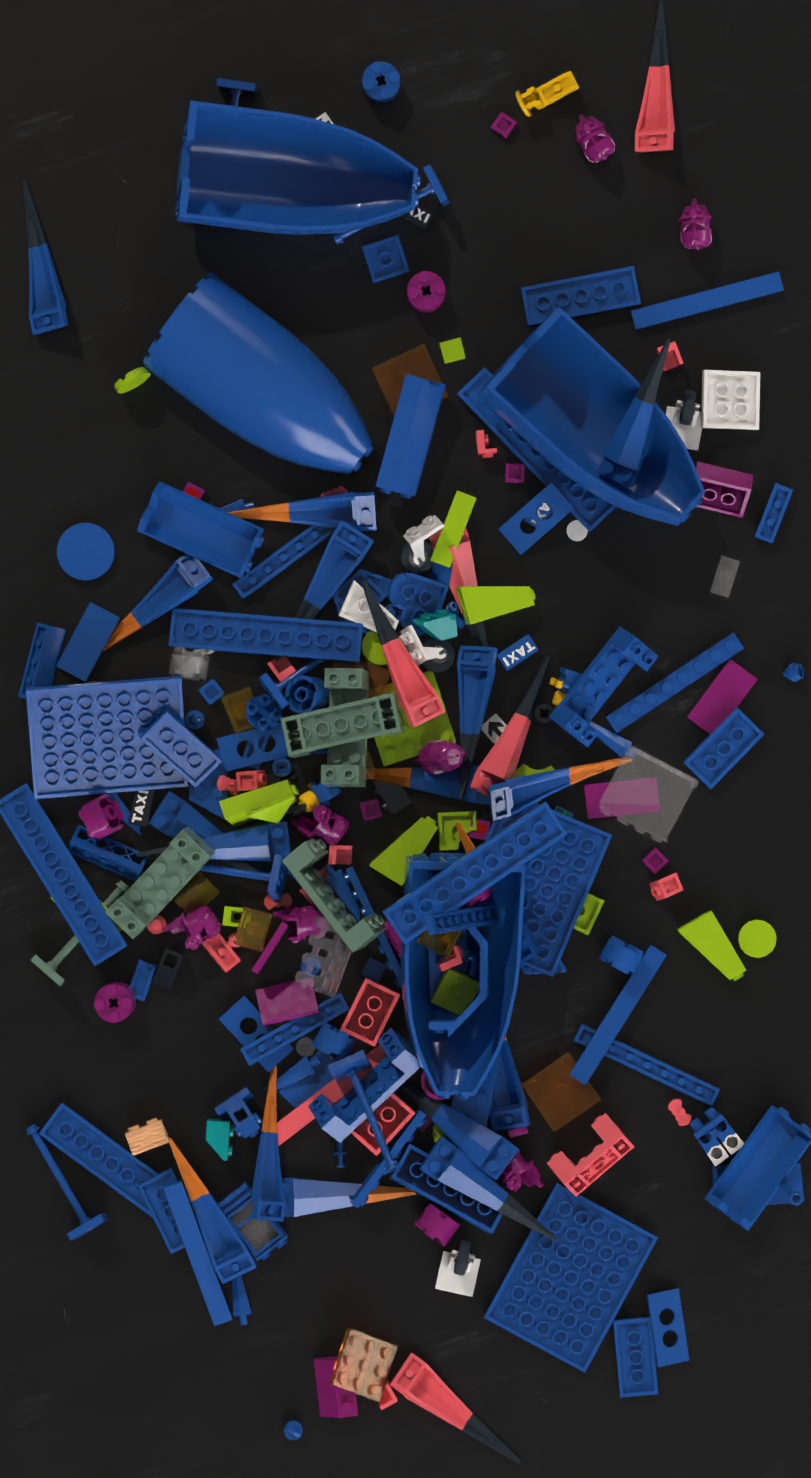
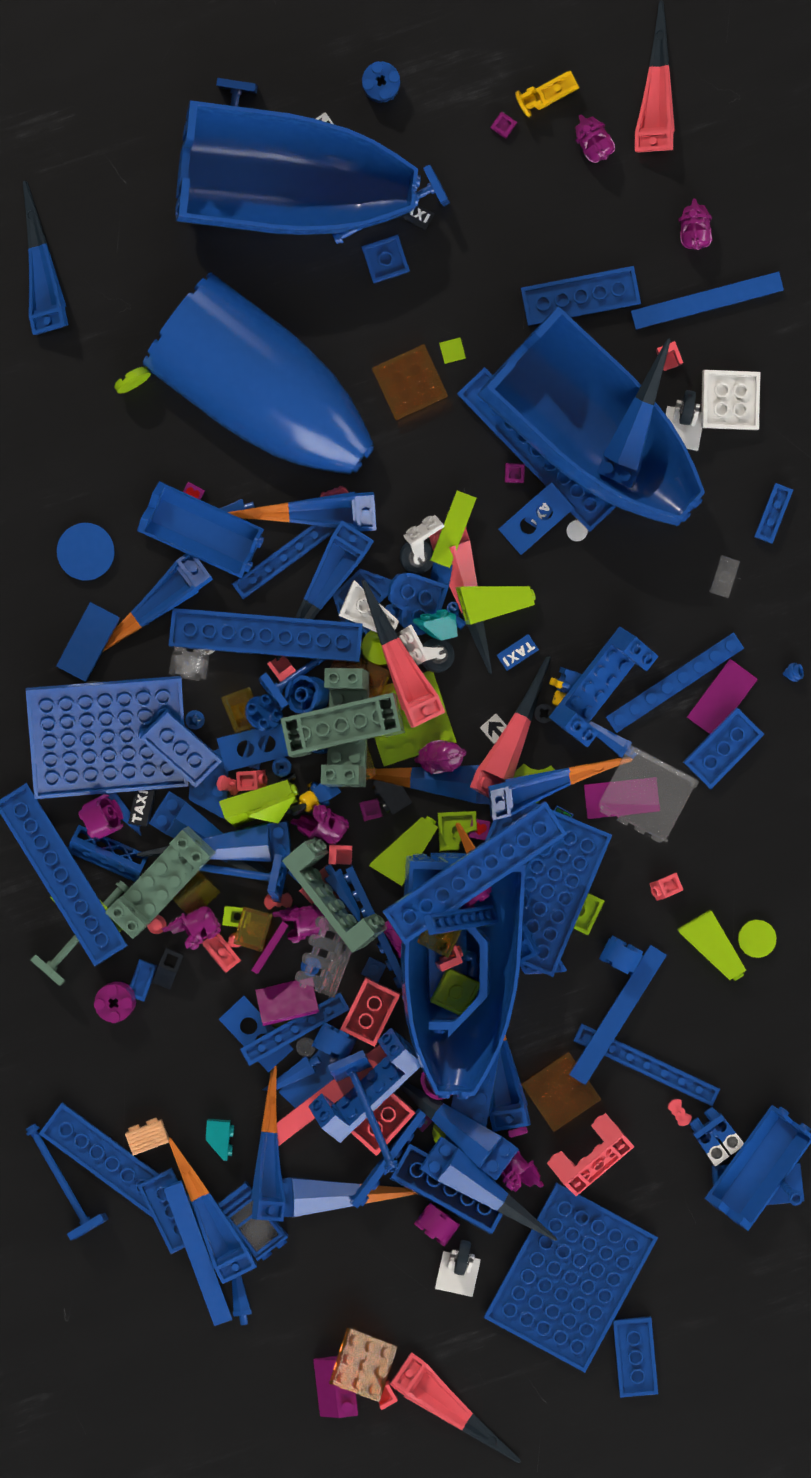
blue panel [18,623,66,699] -> none
blue plate [198,678,225,705] -> none
blue tile [214,1087,262,1139] -> none
blue tile [284,1420,303,1440] -> none
blue piece [334,1140,347,1168] -> none
blue panel [375,374,446,499] -> none
magenta brick [407,271,446,312] -> none
blue plate [457,645,498,800] -> none
coral bracket [475,430,497,458] -> none
magenta tile [642,847,669,874] -> none
blue piece [646,1288,689,1367] -> none
magenta slope [696,462,753,518] -> none

